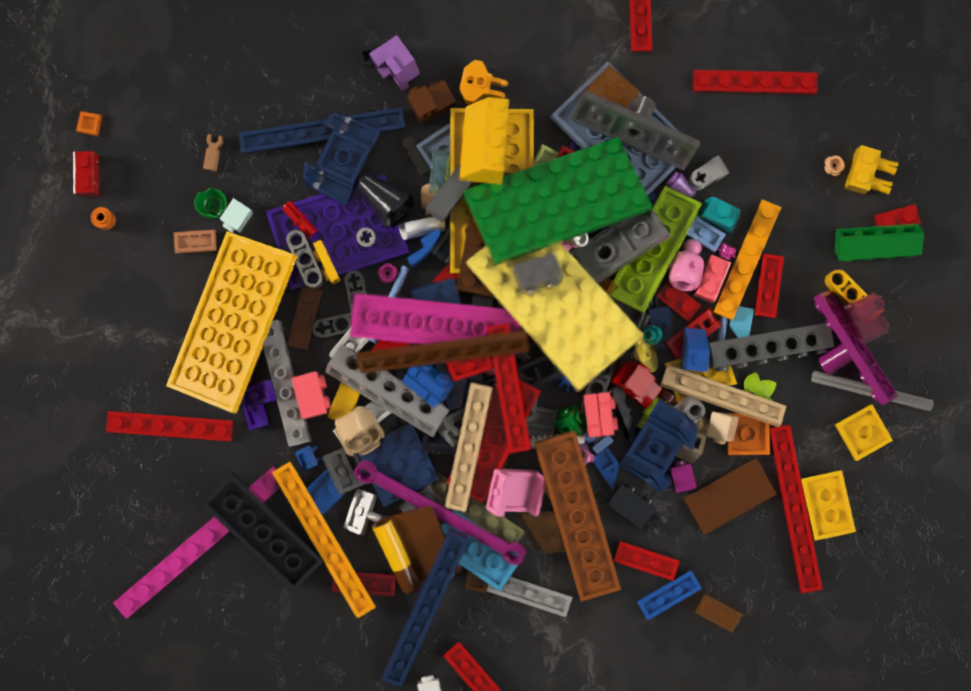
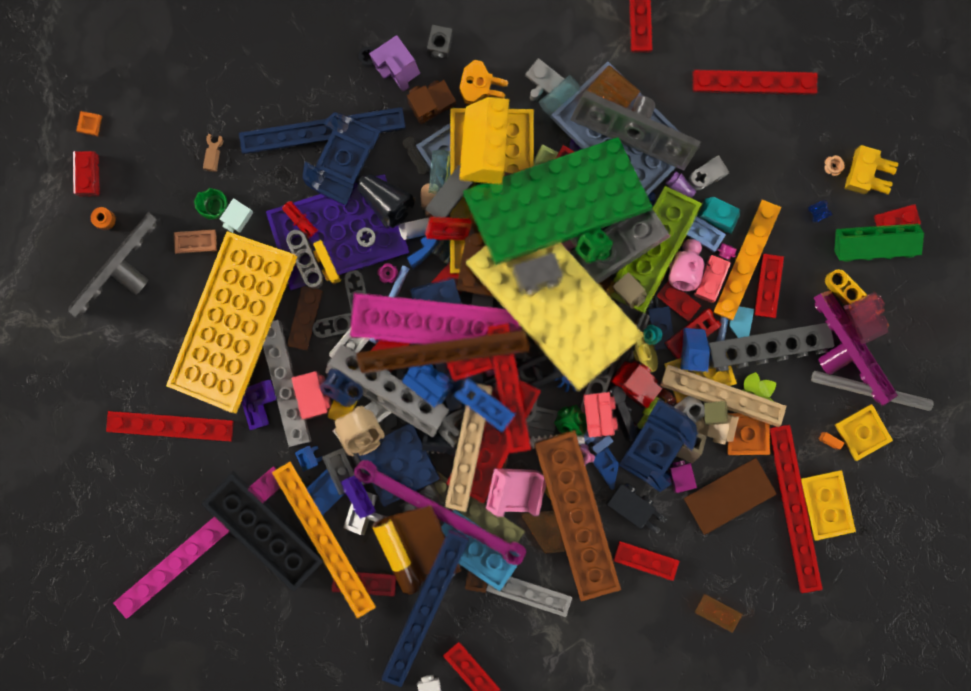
blue plate [636,570,702,620] -> none
none -> flat silver plate [68,212,157,317]
none -> dark blue piece [319,369,363,407]
none -> dark purple plate [341,475,376,520]
none -> red plate [425,217,472,240]
none -> dark grey brick [427,25,453,59]
none -> blue plate [455,378,515,432]
none -> light grey plate [525,58,570,101]
none -> clear light blue brick [539,75,580,115]
none -> green brick [575,229,613,264]
none -> dark tan brick [613,272,647,309]
none -> olive tile [704,401,728,425]
none -> clear blue wheel [808,200,833,223]
none -> orange tile [819,432,844,449]

